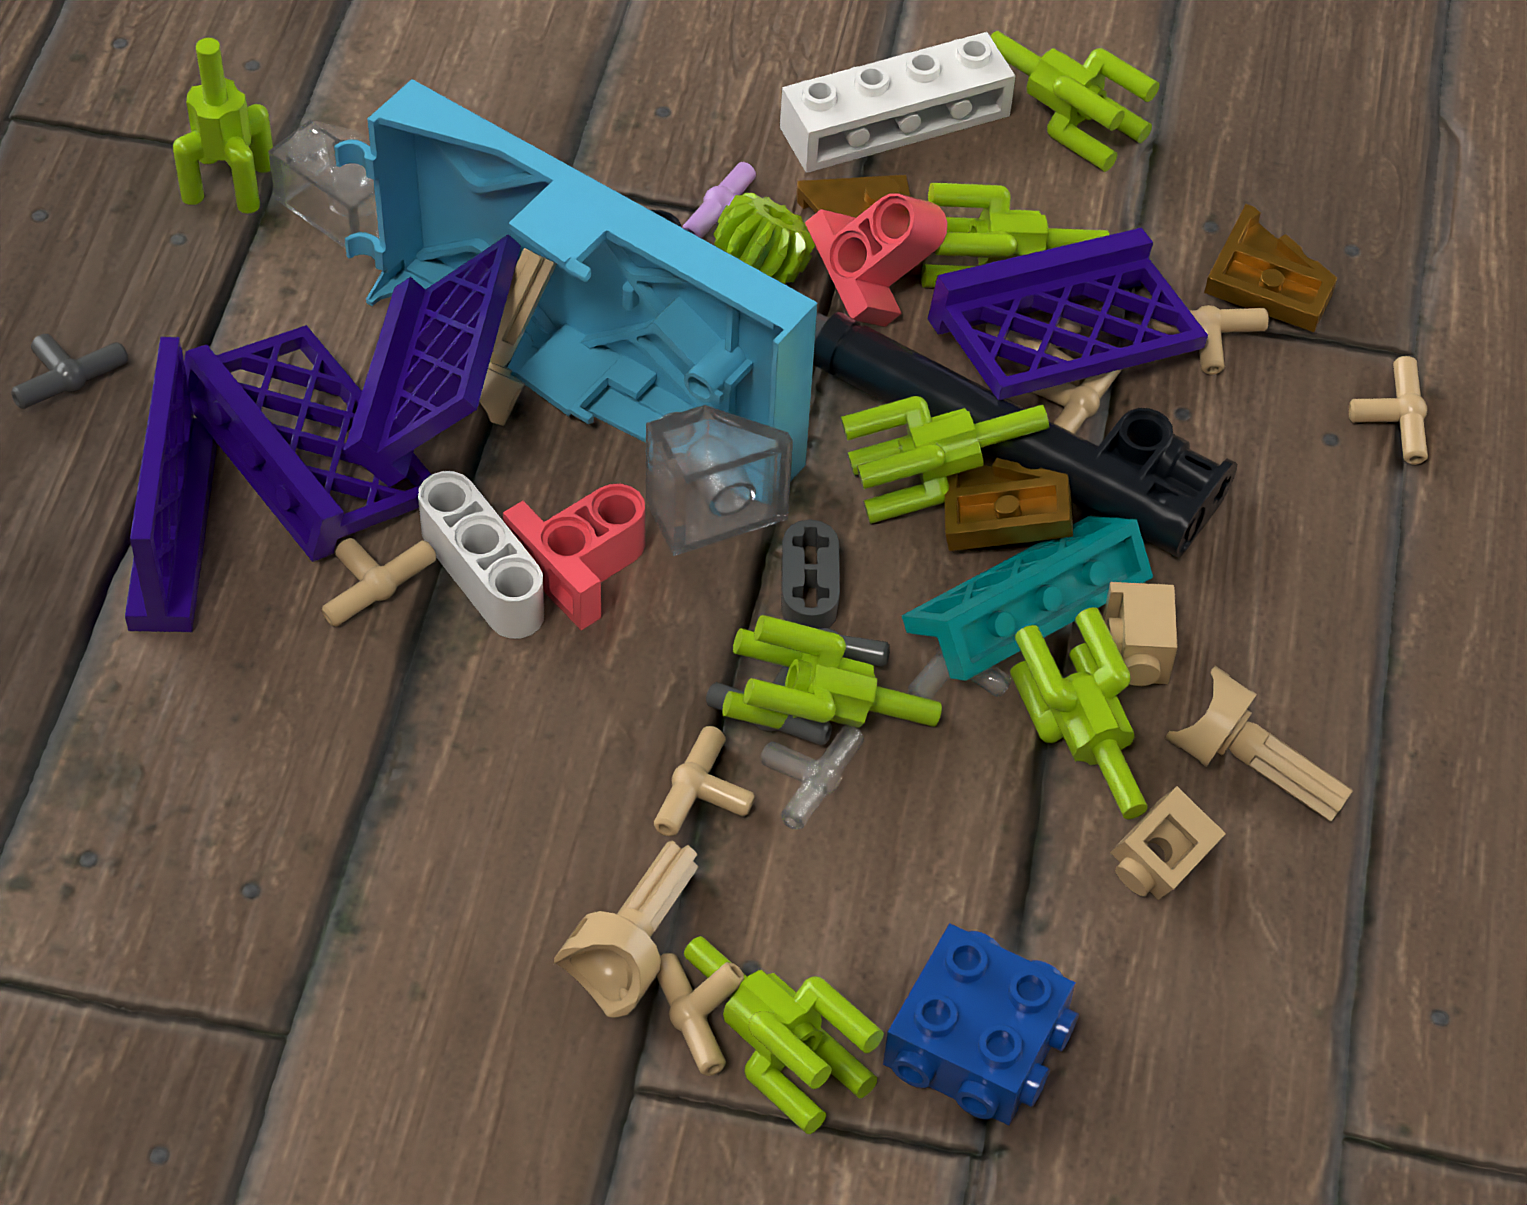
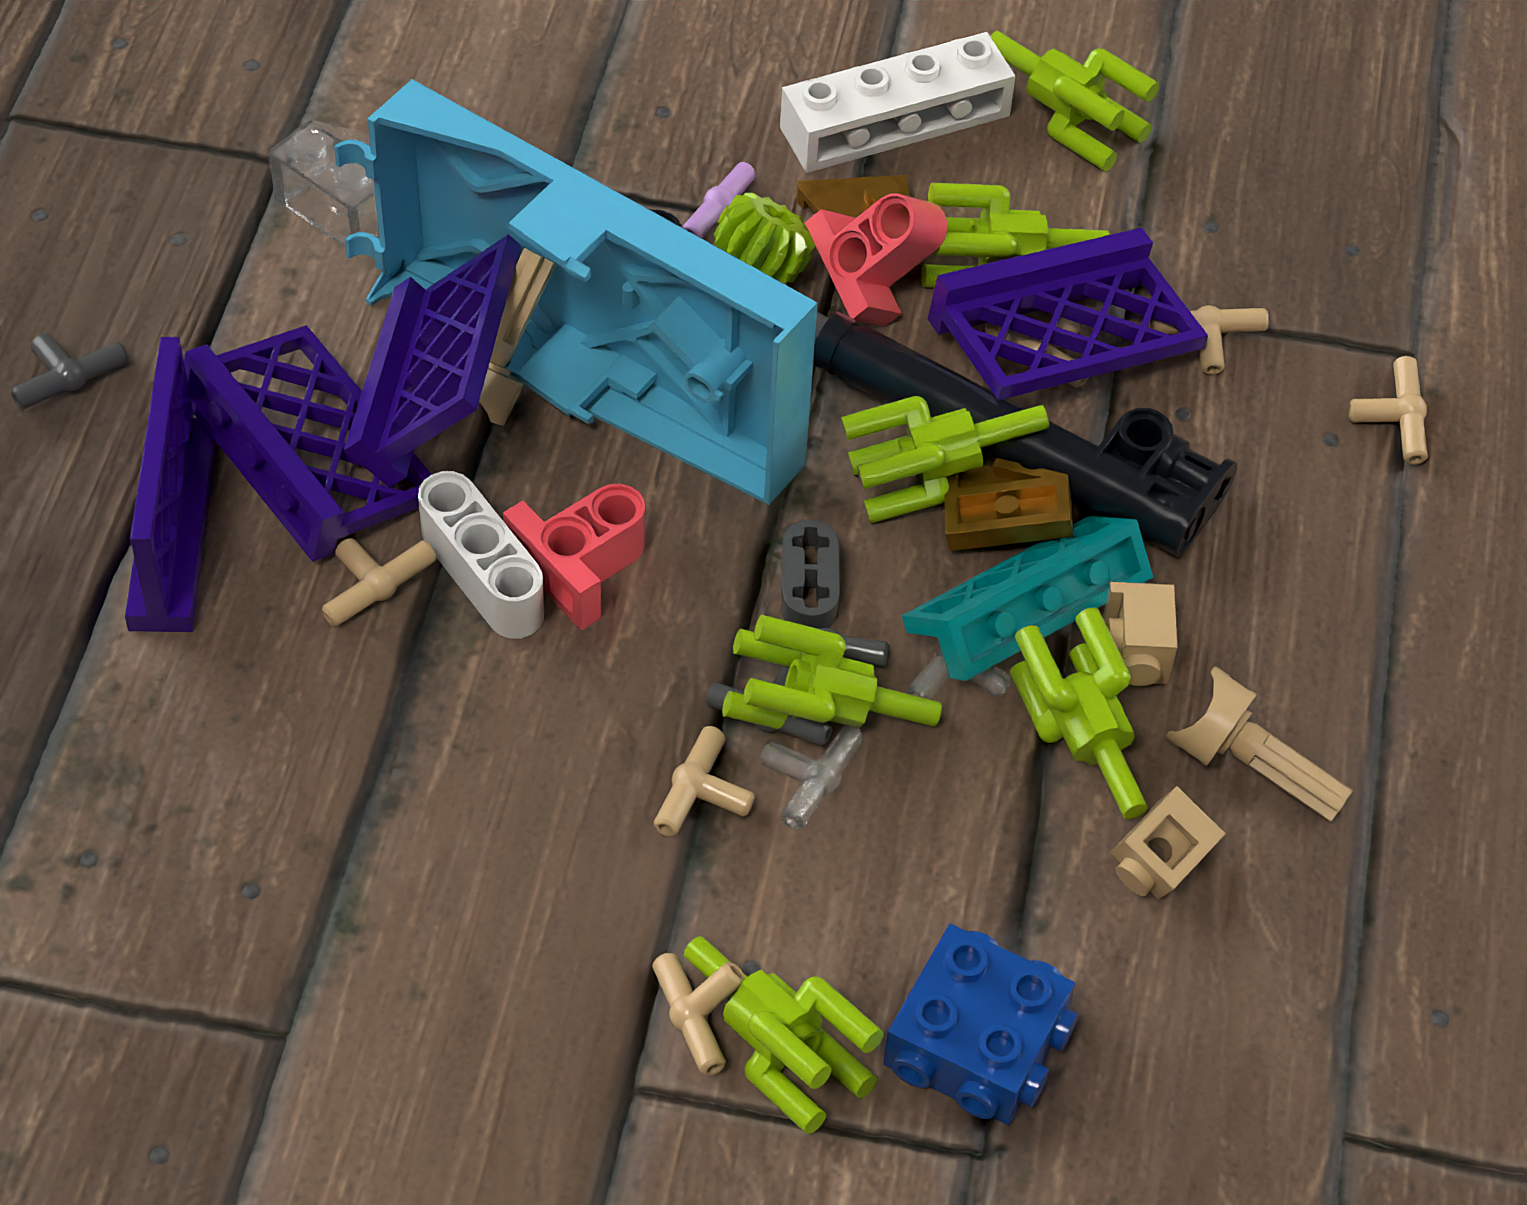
lime plant [173,38,275,214] -> none
tan piece [554,841,698,1018] -> none
clear slope [646,405,793,556] -> none
tan piece [1032,369,1122,434] -> none
pearl gold wing [1204,204,1337,332] -> none

